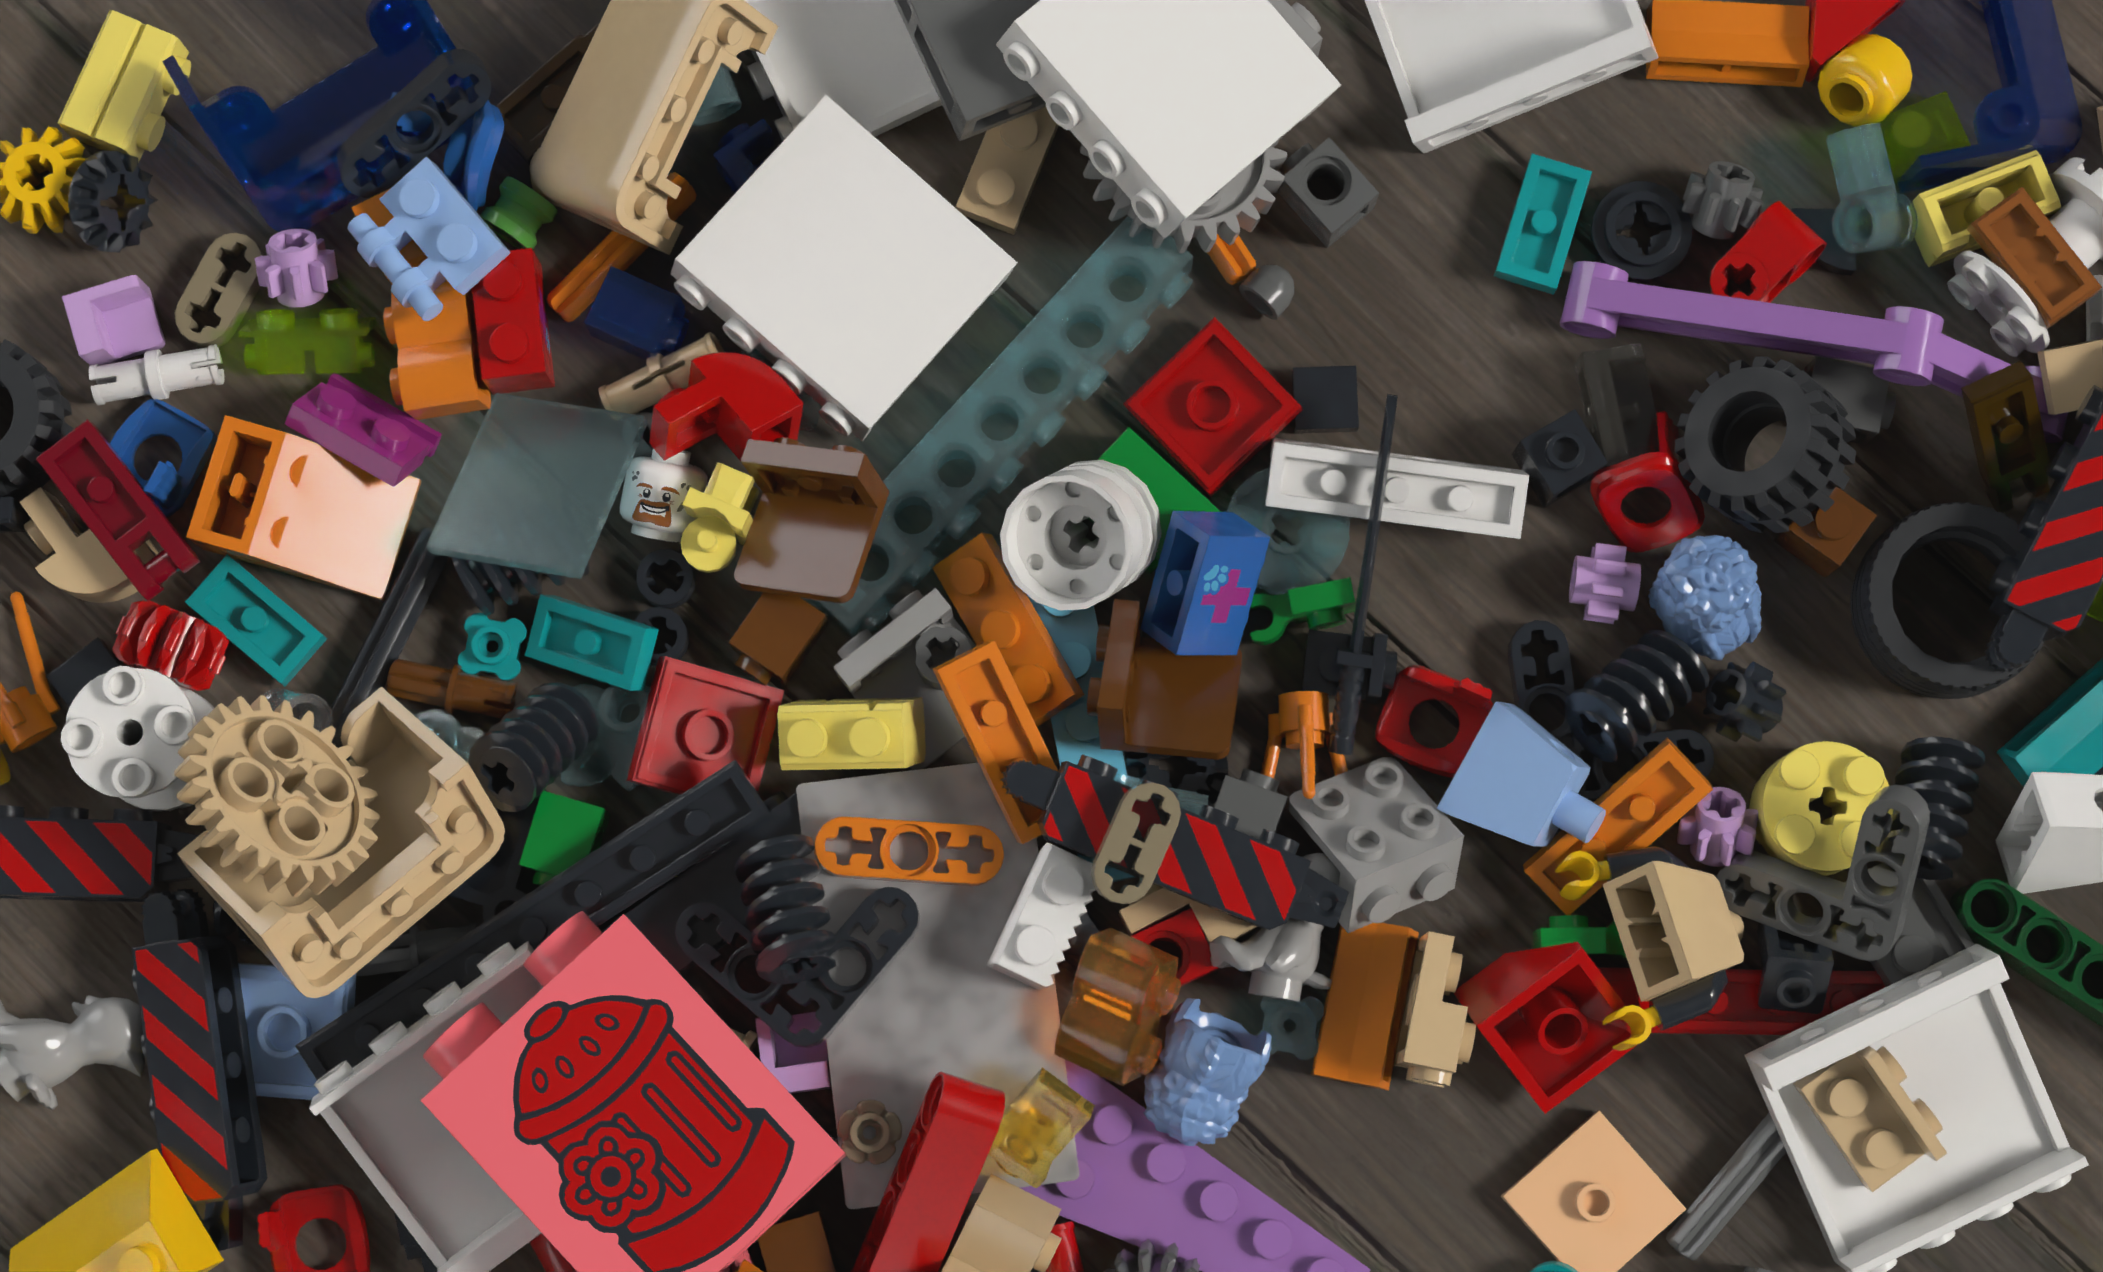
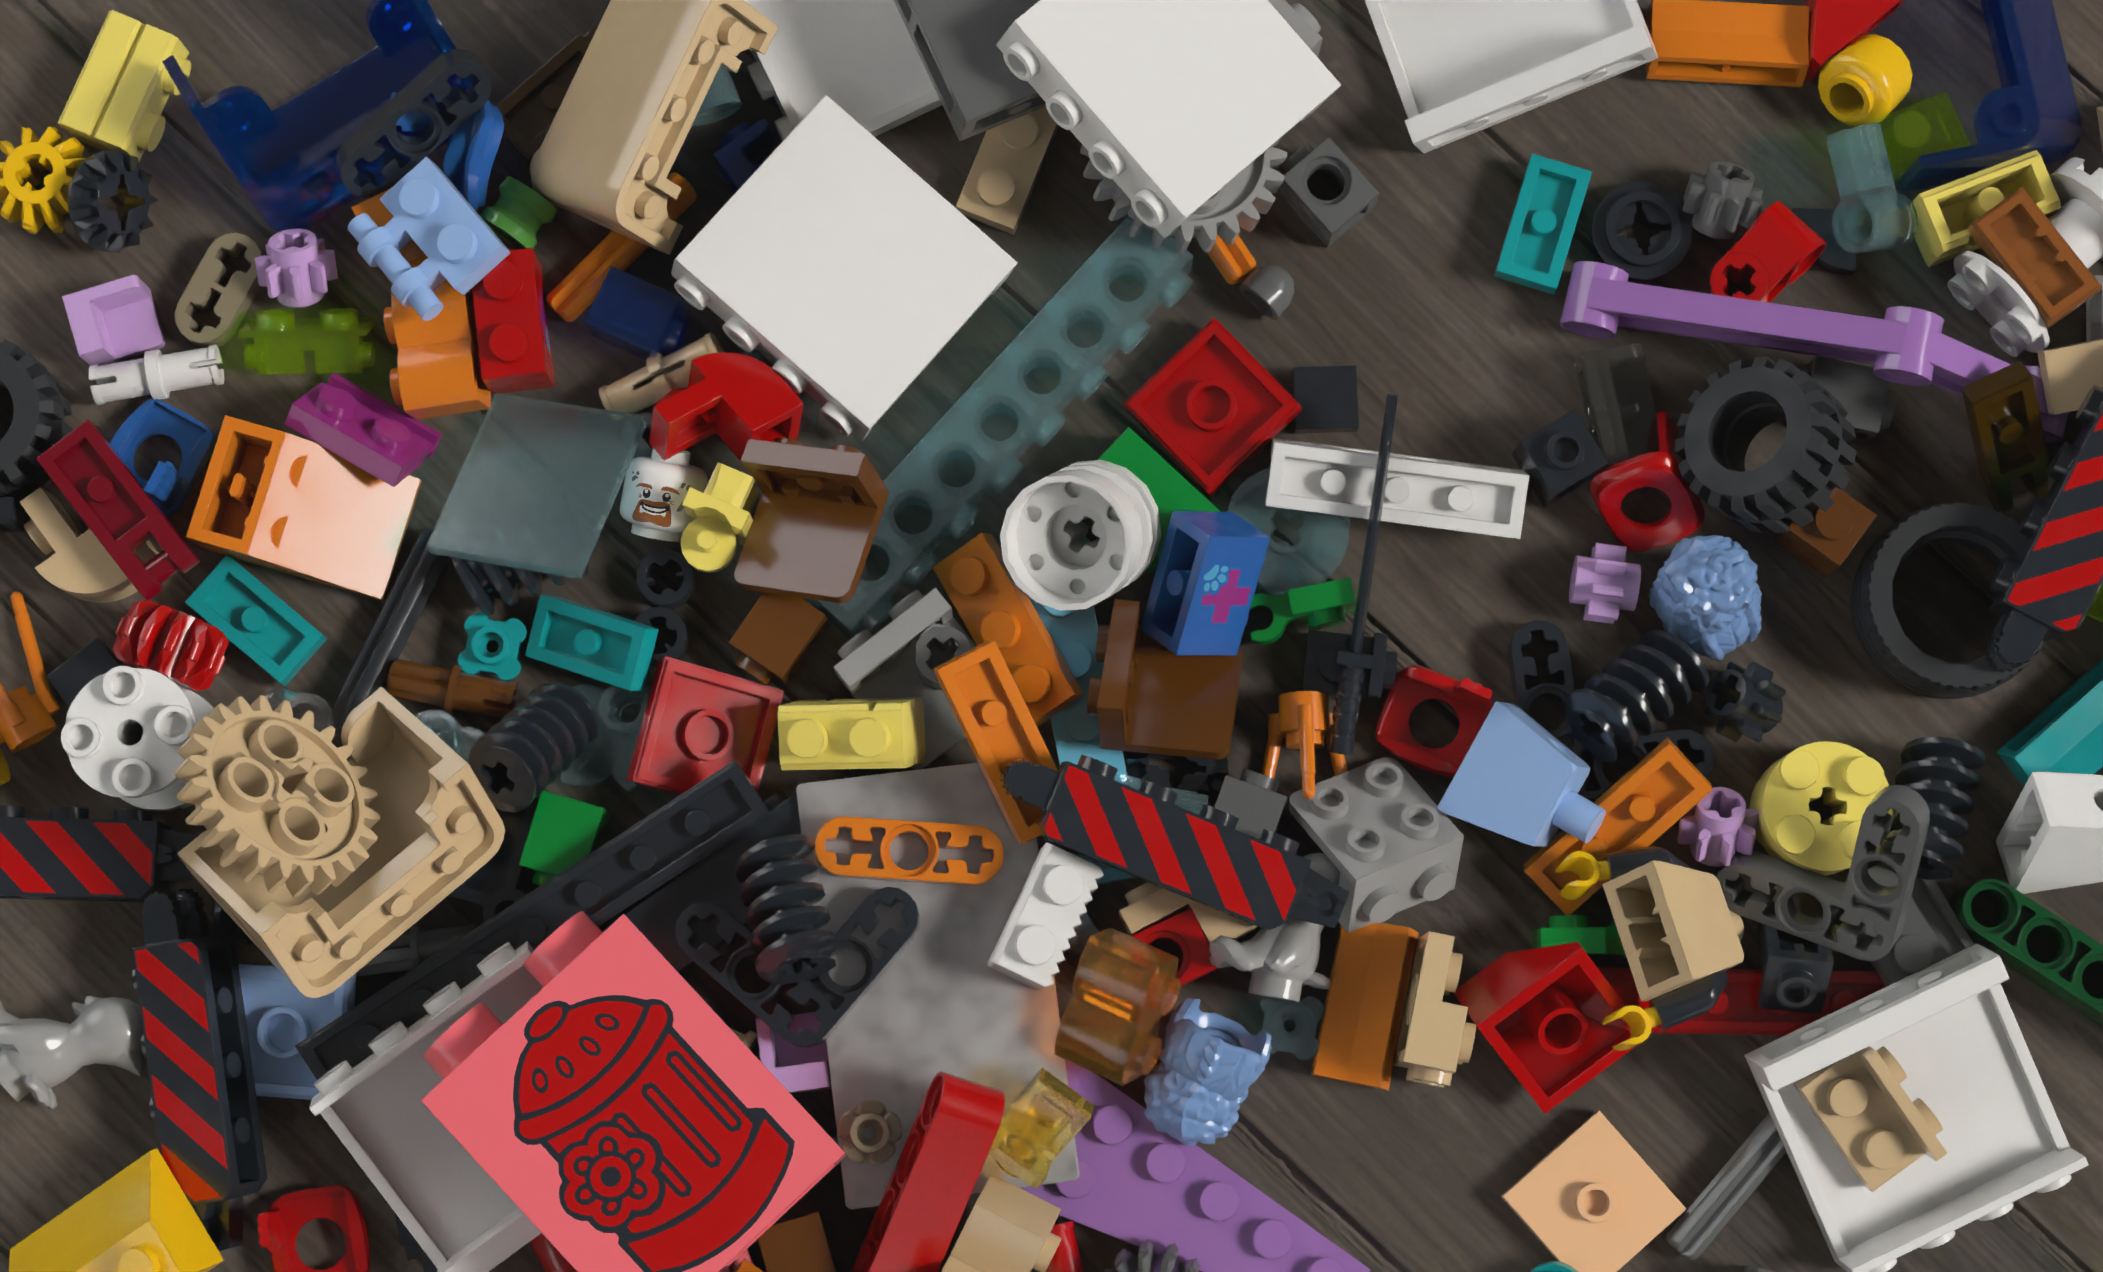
dark tan beam [1091,782,1181,904] -> none

